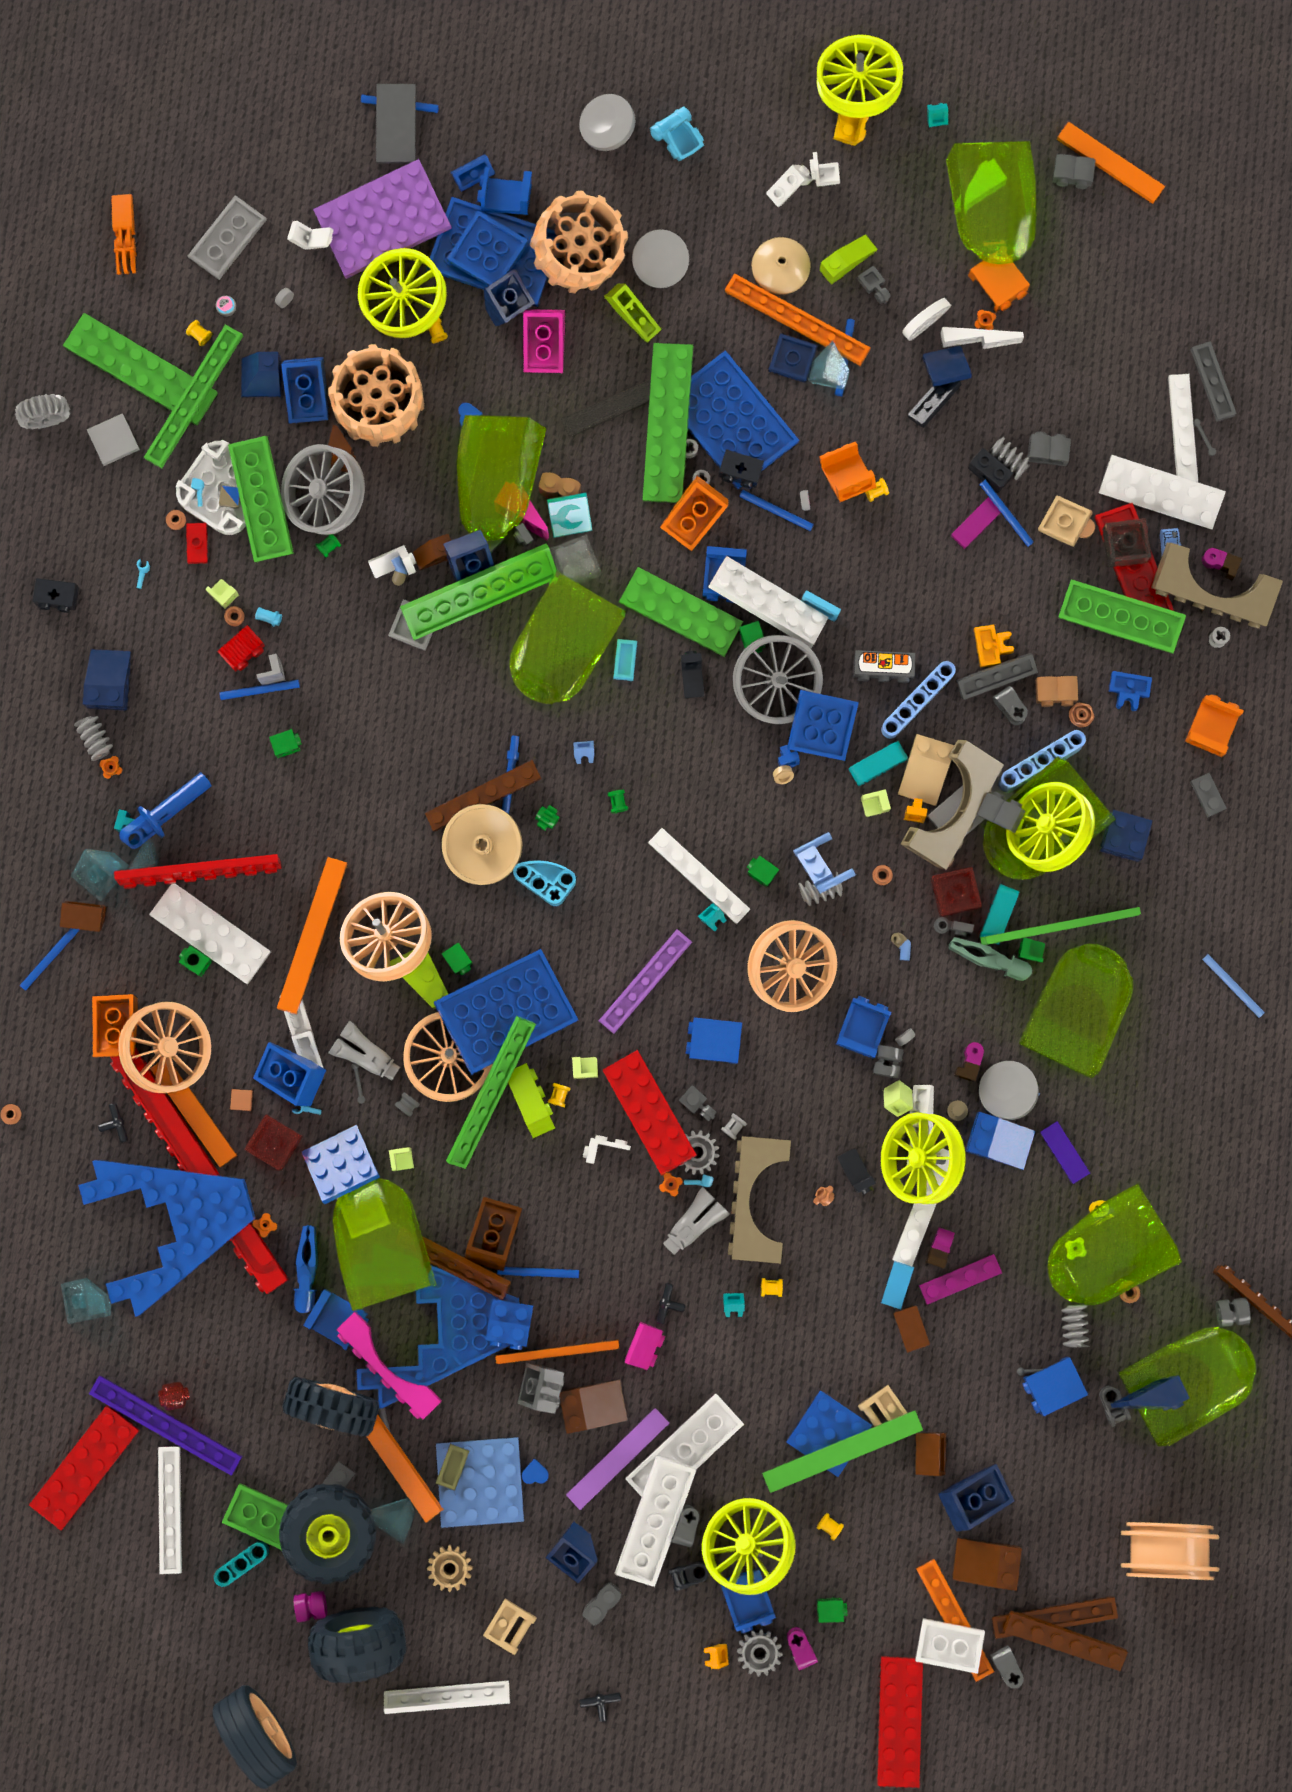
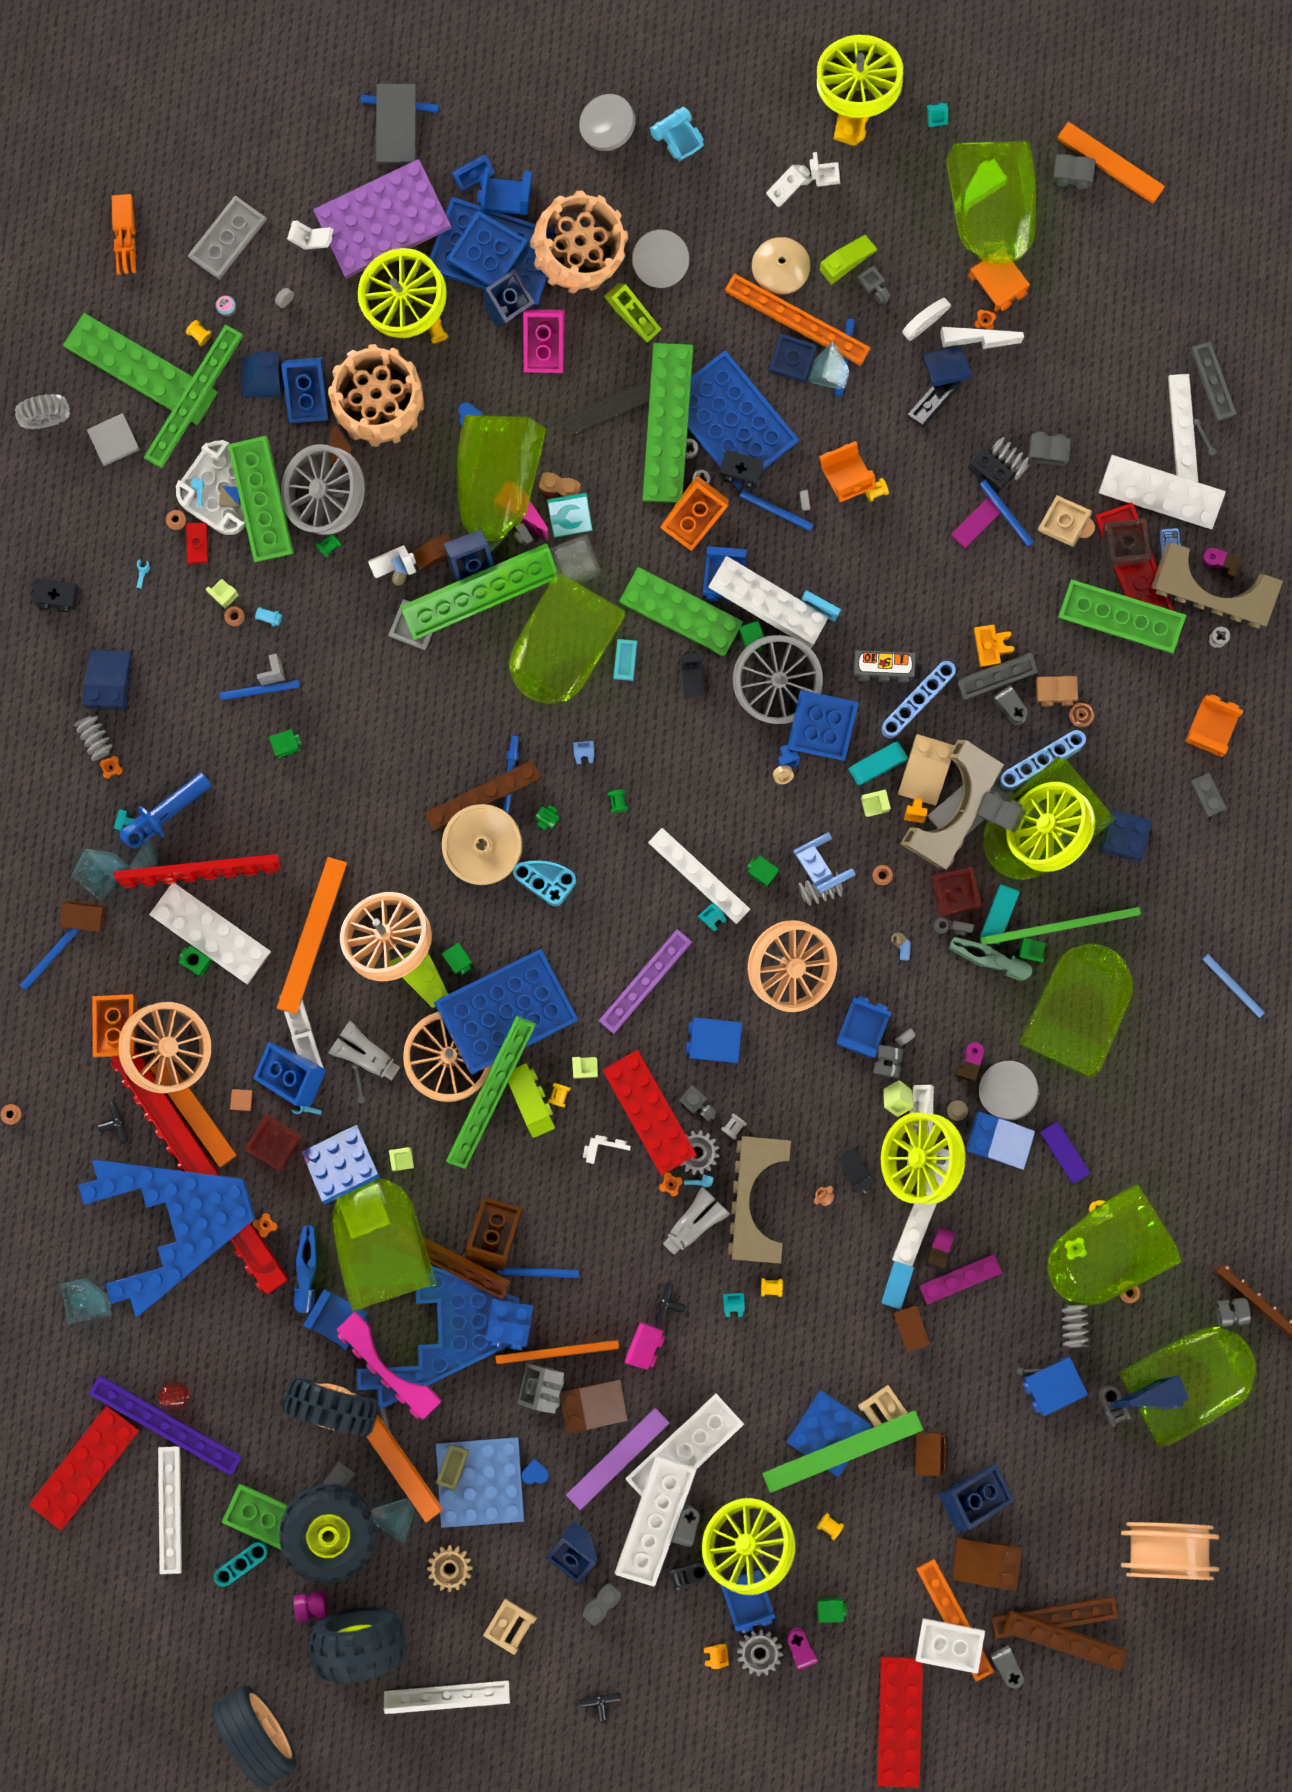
red brick [217,625,265,672] -> none
dark grey wheel [395,1092,420,1117] -> none
blue plate [1109,671,1152,711] -> none

